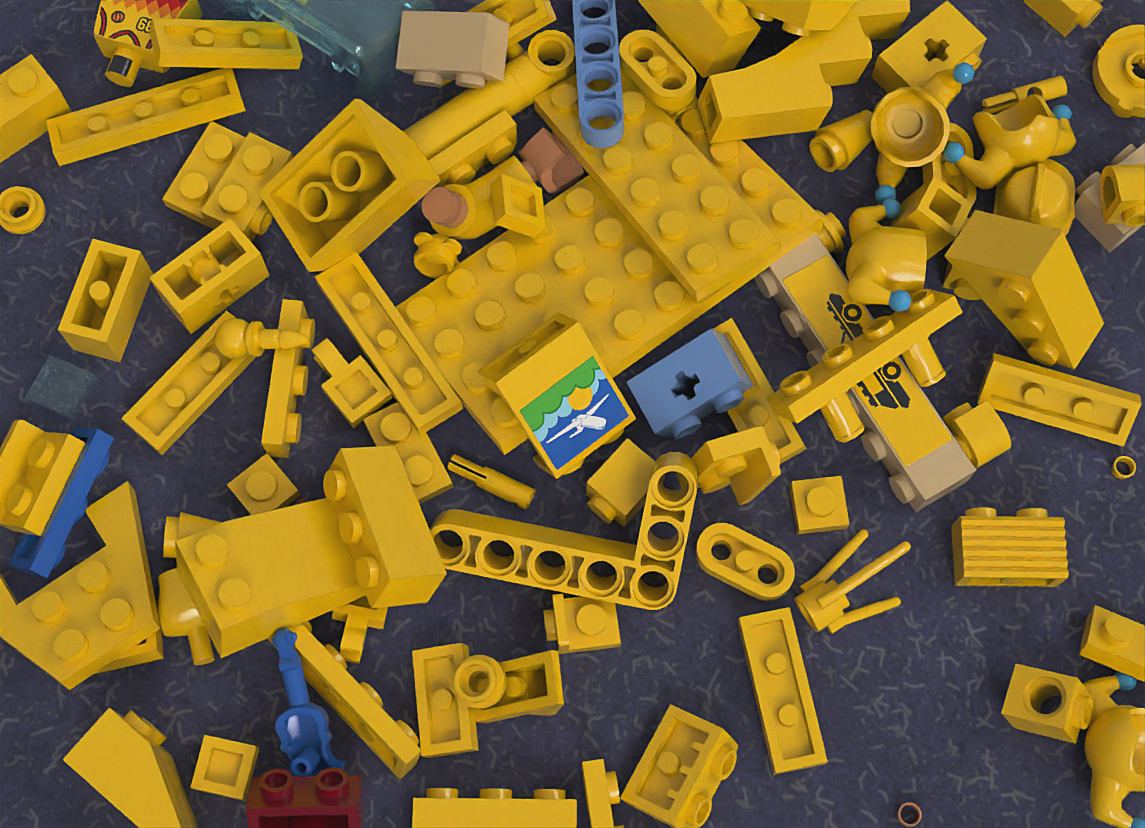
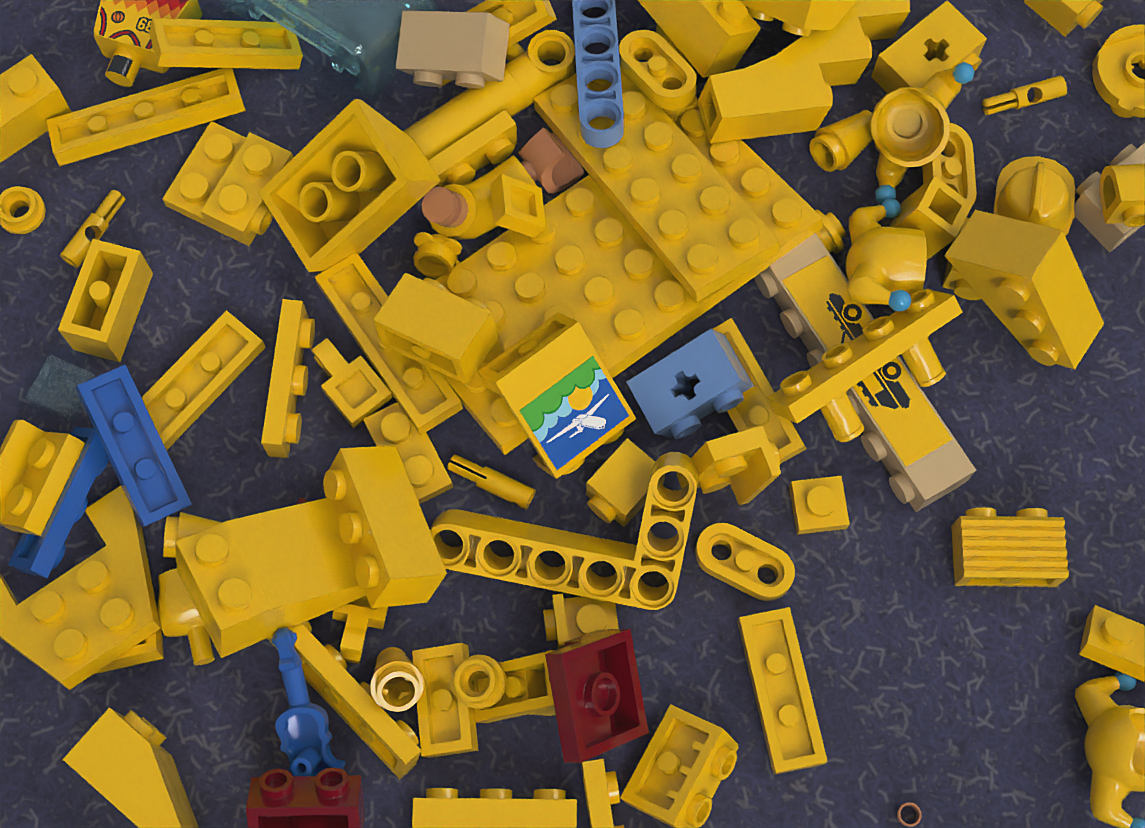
yellow brick [149,218,270,335] -> none
yellow plate [190,735,260,801] -> none
yellow bar [215,318,308,359] -> none
yellow plate [227,453,301,515] -> none
yellow plant [795,529,911,634] -> none
yellow piece [943,94,1076,189] -> none
yellow plate [943,400,1011,469] -> none
yellow plate [977,353,1142,447] -> none
yellow brick [1001,664,1093,744] -> none
yellow piece [1111,456,1136,479] -> none
none -> yellow pin [60,190,126,268]
none -> blue plate [75,364,192,527]
none -> yellow cone [370,647,424,712]
none -> yellow brick [373,273,499,385]
none -> dark red plate [545,629,649,763]

